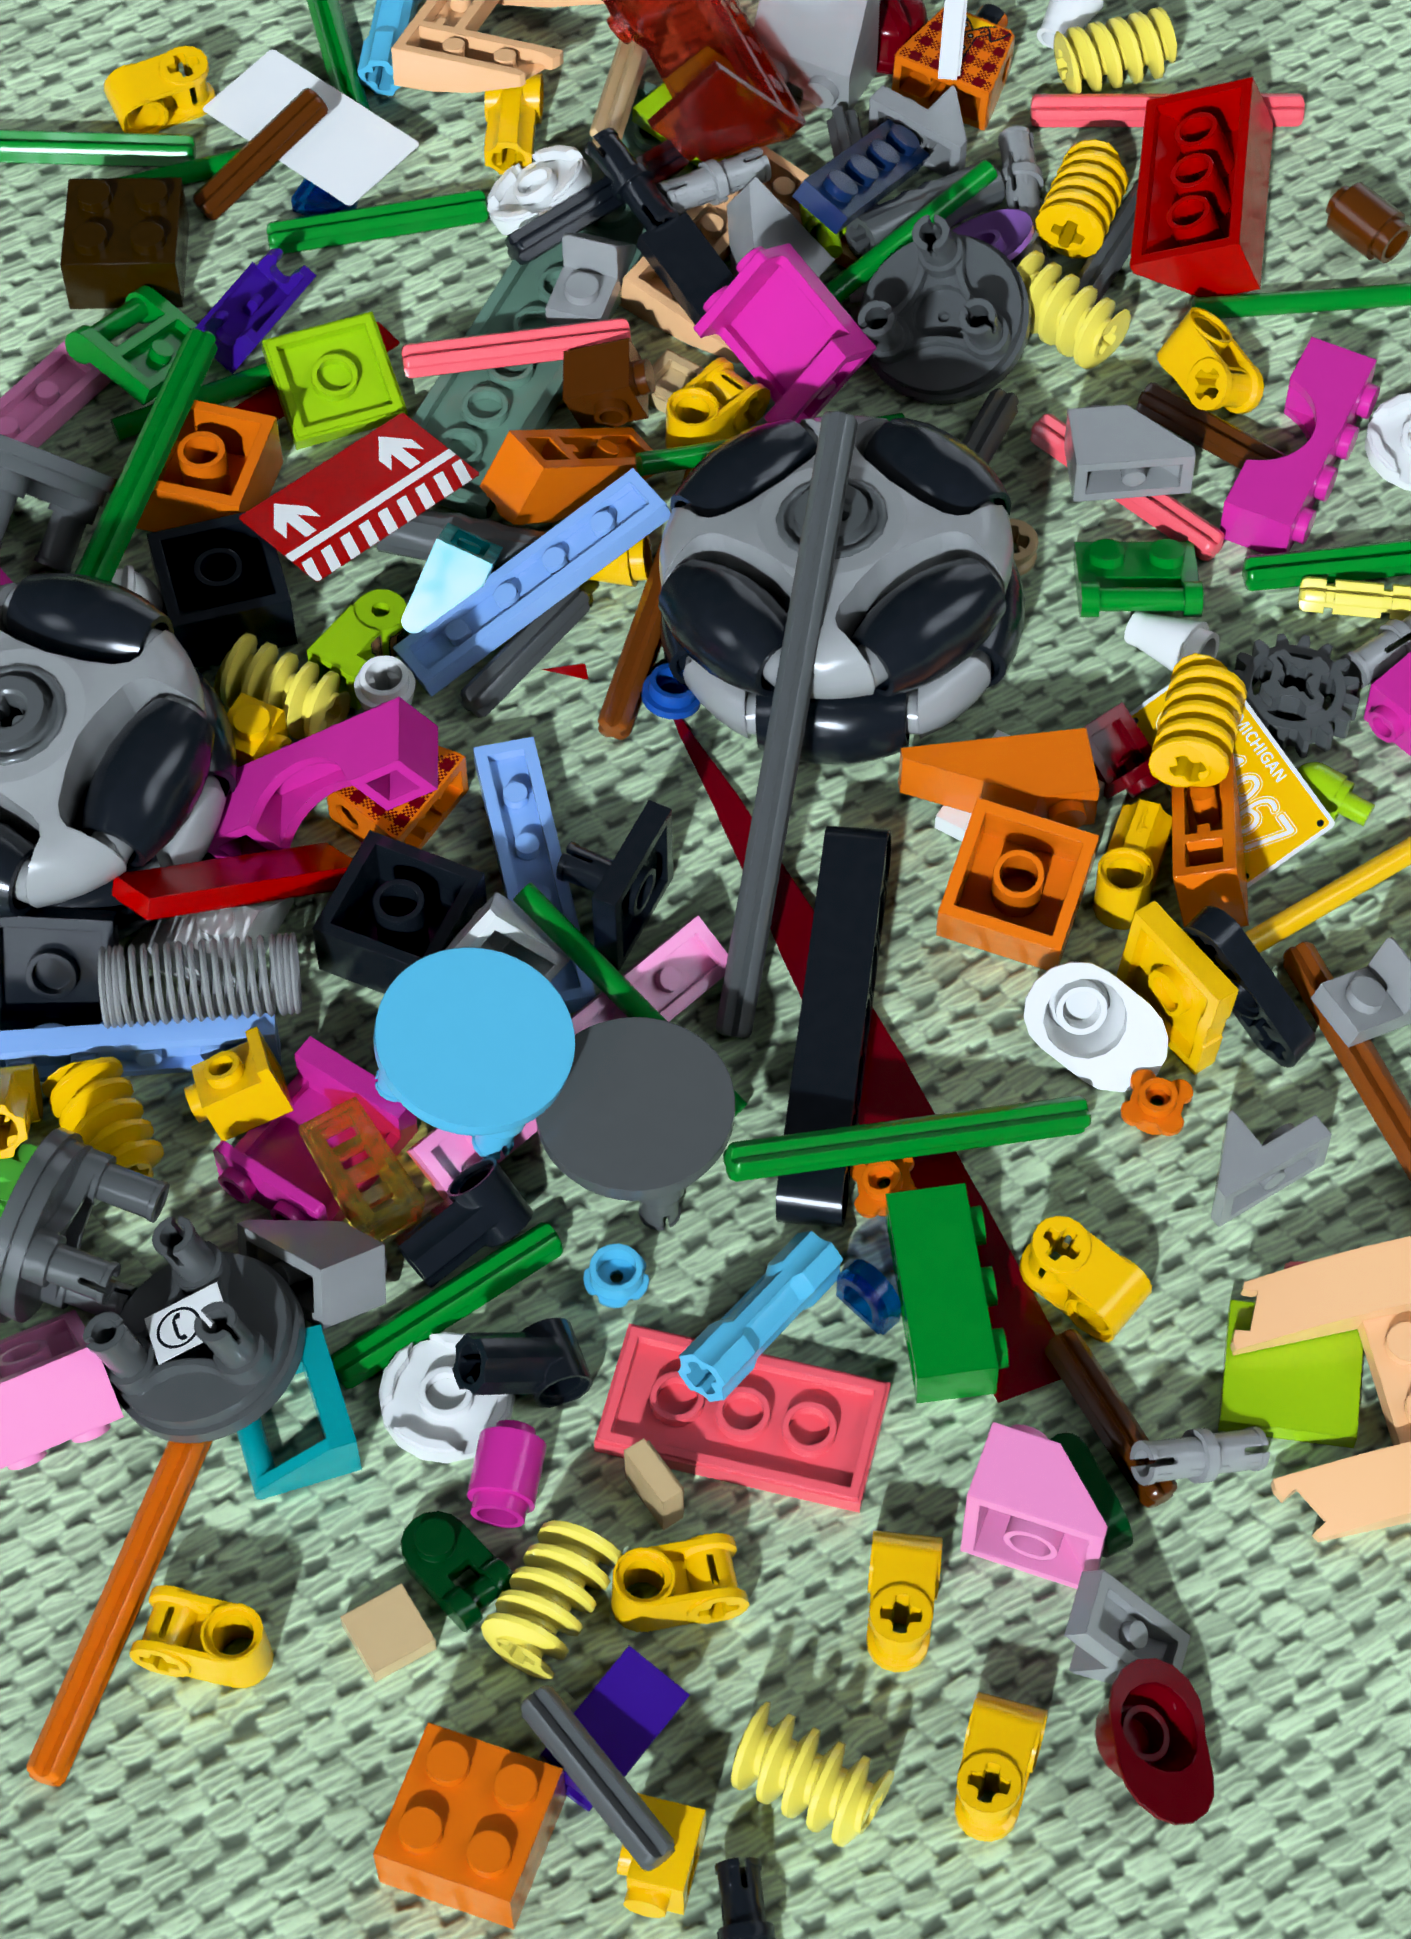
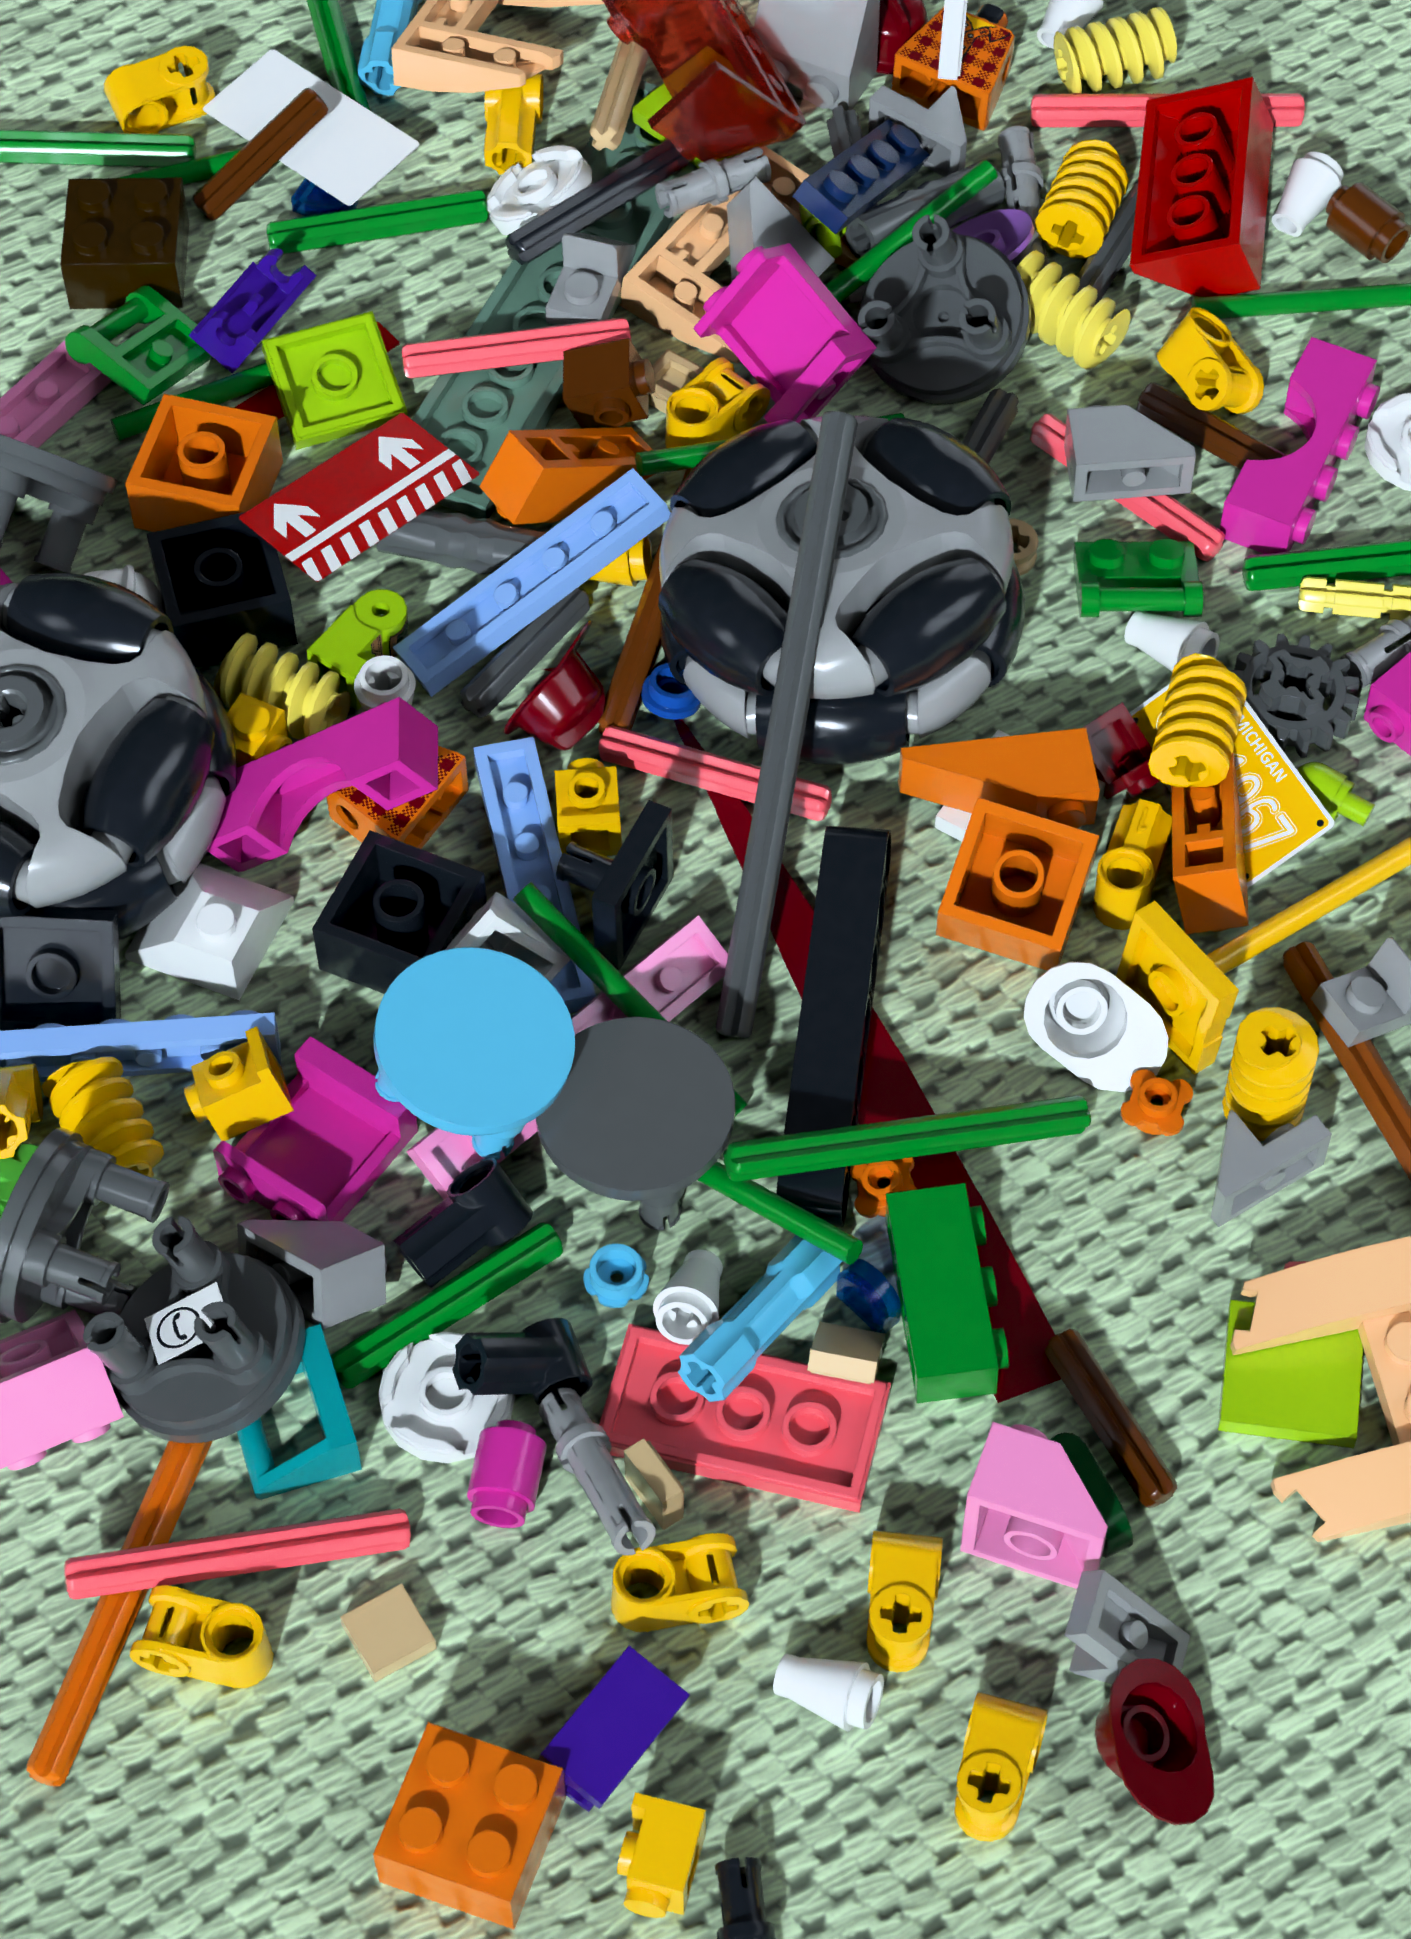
green axle [74,328,218,582] -> none
light grey piece [98,932,302,1029] -> none
red tile [112,842,352,921] -> none
clear yellow slope [298,1096,426,1242] -> none
tile [401,523,503,634] -> none
dark green plate [401,1511,513,1632] -> none
light yellow piece [481,1520,622,1680] -> none
dark grey axle [521,1685,675,1871] -> none
black pin [585,128,679,231] -> none
black tile [636,212,735,325] -> none
light yellow piece [731,1702,895,1847] -> none
yellow piece [1019,1215,1152,1343] -> none
light grey pin [1130,1426,1270,1486] -> none
black beam [1183,906,1316,1068] -> none
none -> coral axle [64,1509,411,1600]
none -> dark red piece [503,620,605,751]
none -> light grey pin [539,1388,656,1555]
none -> yellow brick [554,758,622,856]
none -> coral axle [598,725,832,821]
none -> white cone [653,1249,723,1345]
none -> green axle [698,1161,863,1265]
none -> white cone [773,1653,884,1732]
none -> tan tile [807,1321,886,1384]
none -> yellow piece [1222,1007,1319,1141]
none -> white cone [1272,151,1344,237]

